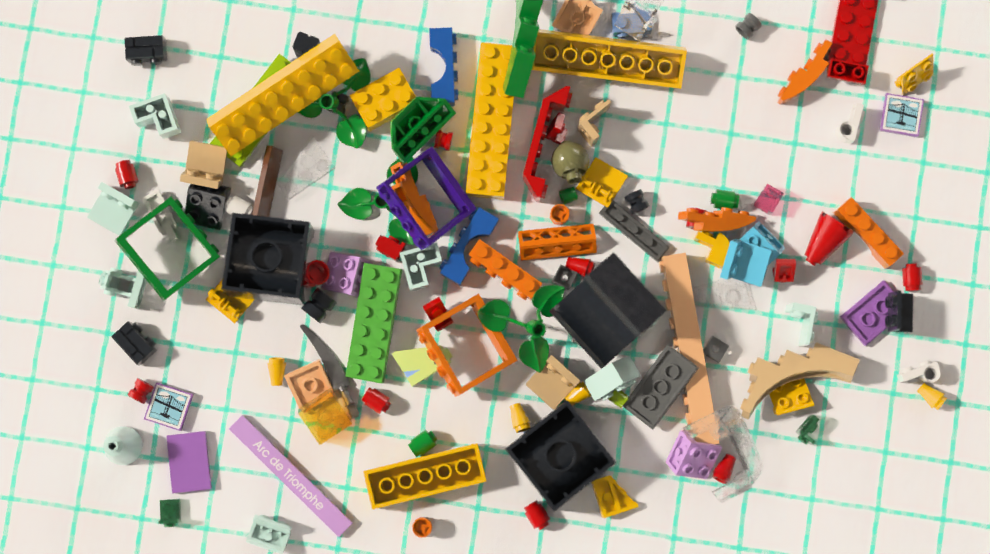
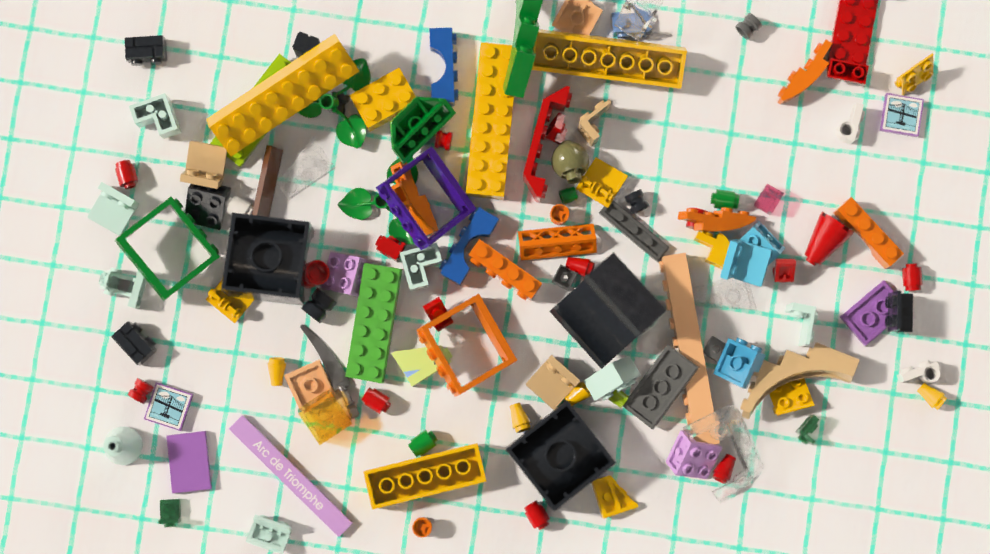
white hinge [141,189,179,242] -> none
green plant [478,285,565,373] -> none
none -> dark azure plate [713,338,766,389]

